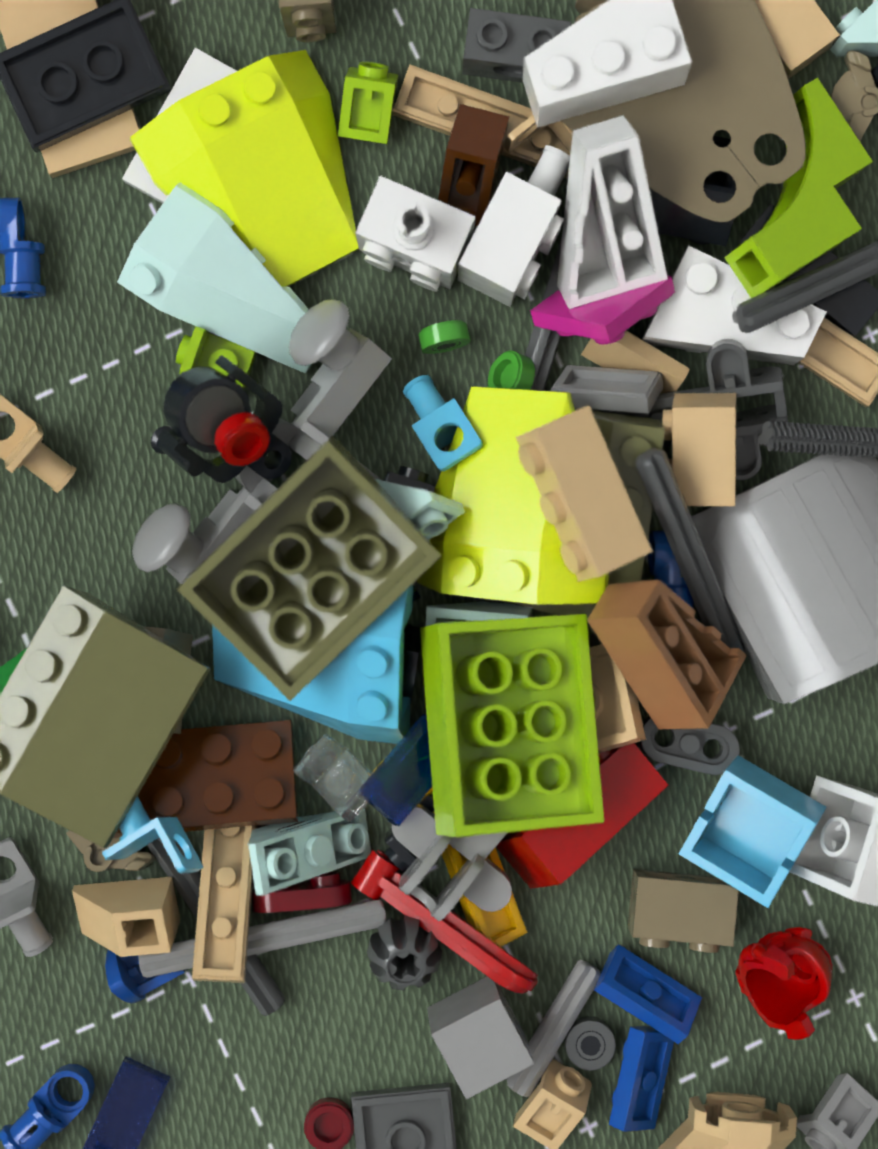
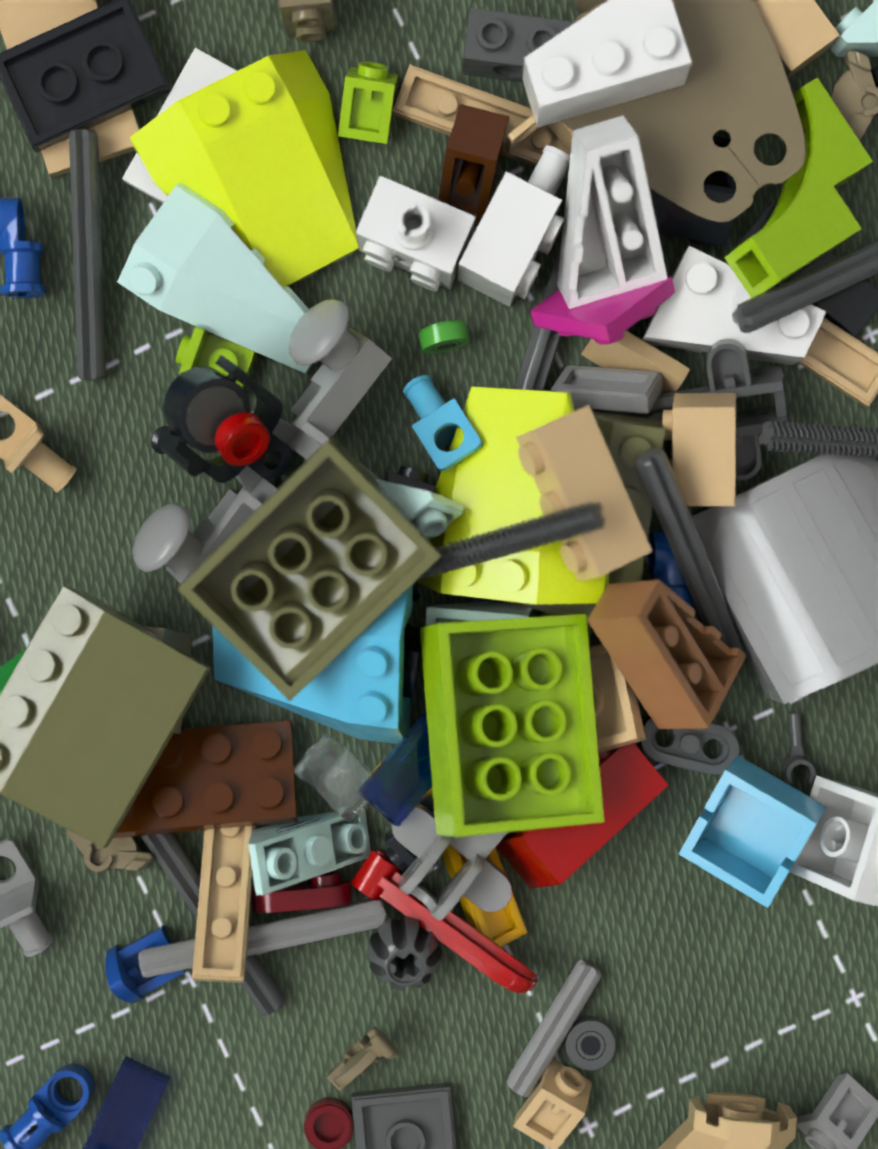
tan slope [72,877,180,957] -> none
medium azure bracket [102,796,203,874] -> none
light grey head [427,976,534,1100] -> none
bright green tile [488,350,535,390] -> none
blue plate [594,944,702,1044] -> none
blue plate [609,1026,674,1132] -> none
dark tan brick [628,869,739,953] -> none
red helmet [735,927,833,1040] -> none
none -> dark grey axle [69,129,106,380]
none -> dark tan piece [326,1026,399,1092]
none -> dark grey axle [417,500,605,580]
none -> dark grey hand [781,713,816,785]

